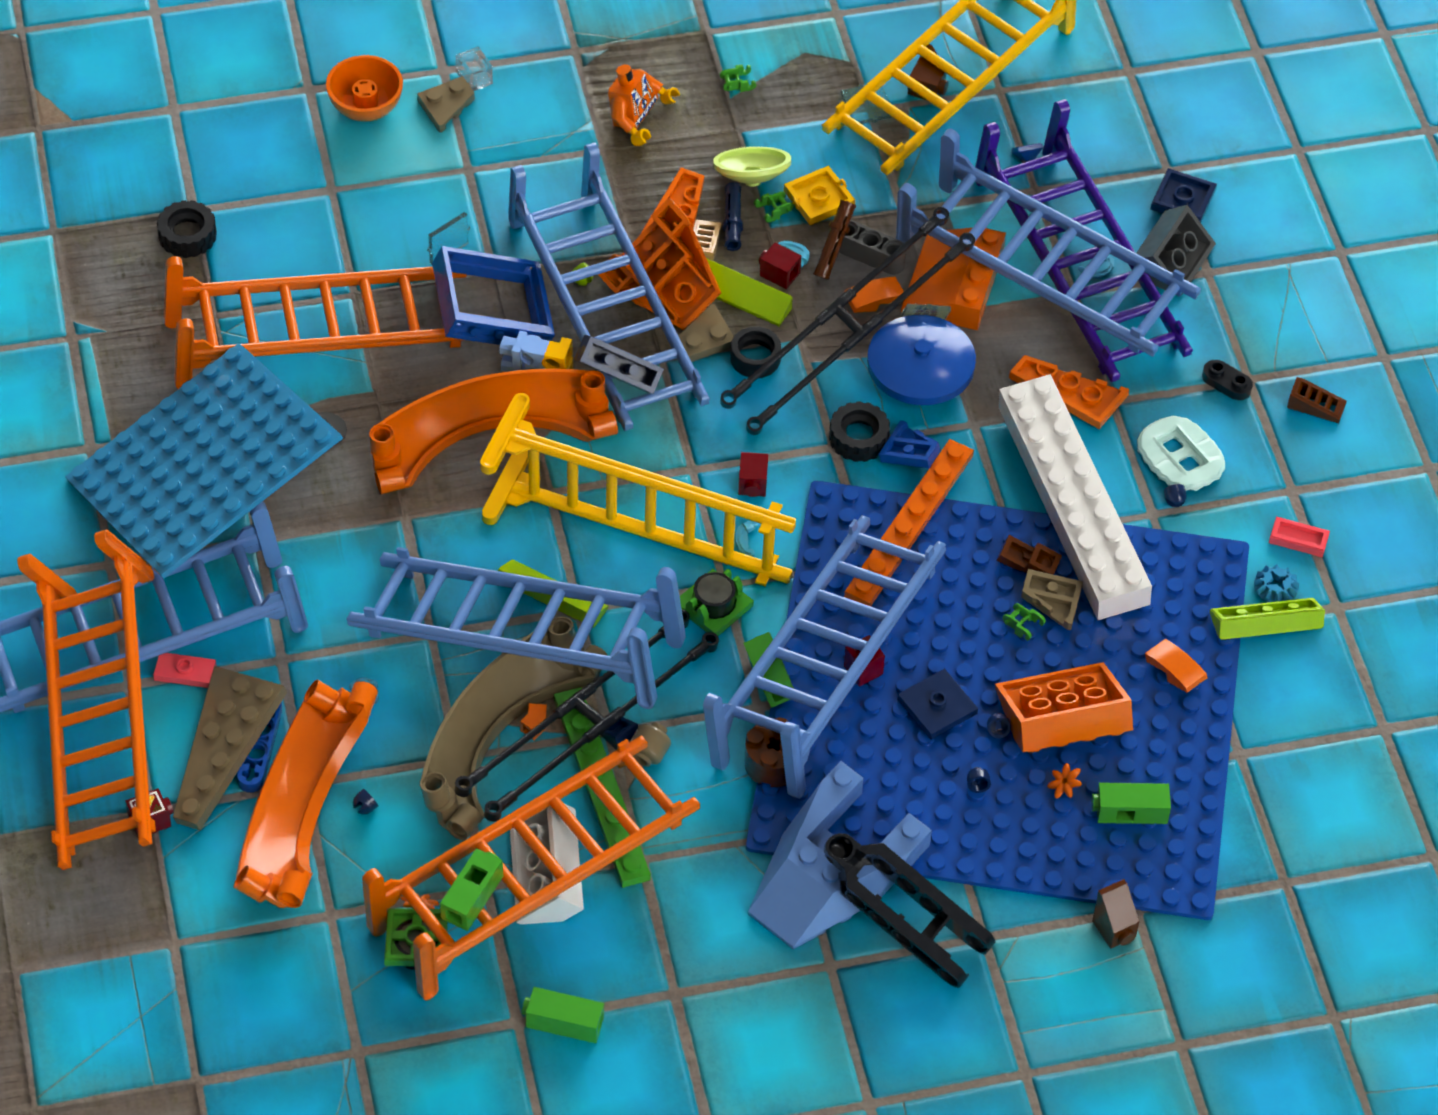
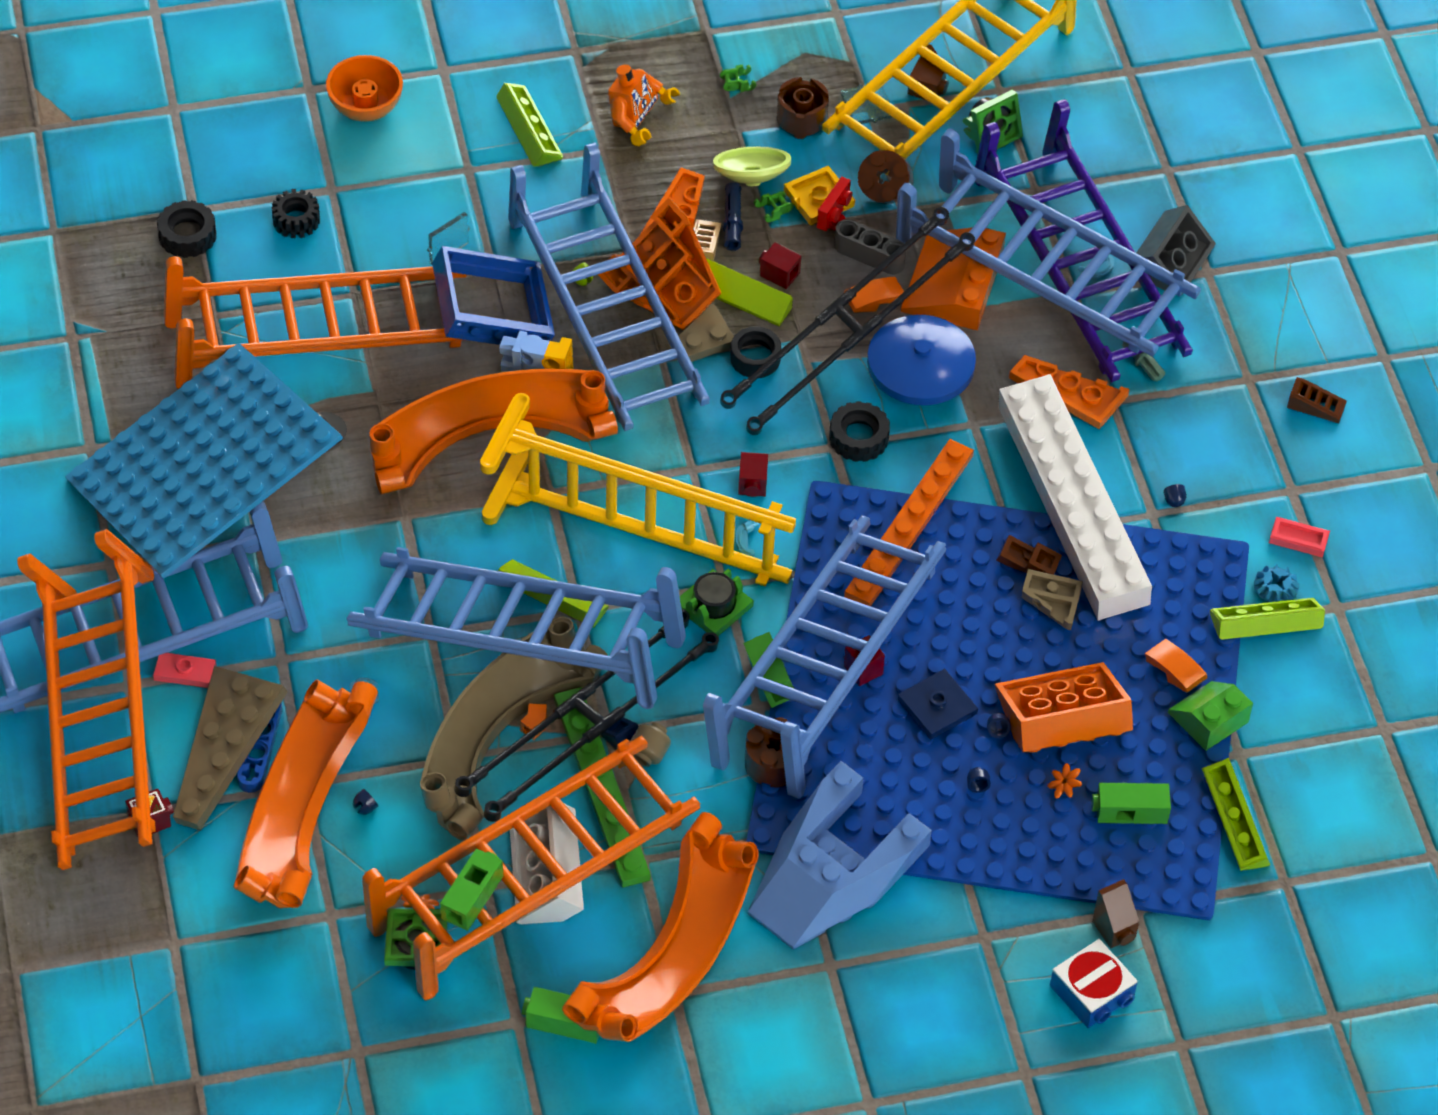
dark tan wing [417,76,475,133] -> none
clear brick [456,46,493,91] -> none
brick [574,335,664,394] -> none
medium azure piece [778,241,810,267] -> none
reddish brown pin [813,200,856,280] -> none
black piece [824,833,996,988] -> none
blue wing [879,420,941,469] -> none
clear light blue piece [899,304,951,320] -> none
bright green piece [1002,603,1046,641] -> none
blue slope [1011,143,1043,162] -> none
light aqua piece [1137,416,1225,491] -> none
dark blue plate [1150,168,1217,222] -> none
black plate [1202,360,1253,400] -> none
none -> black tyre [272,189,320,239]
none -> lime slope [496,83,563,167]
none -> orange panel [562,812,759,1042]
none -> reddish brown brick [776,77,829,139]
none -> red hinge [817,176,853,231]
none -> reddish brown brick [858,150,914,204]
none -> bright green piece [962,90,1023,154]
none -> piece [1050,939,1138,1028]
none -> sand green axle [1122,341,1165,382]
none -> bright green slope [1168,681,1253,751]
none -> lime slope [1202,758,1270,871]

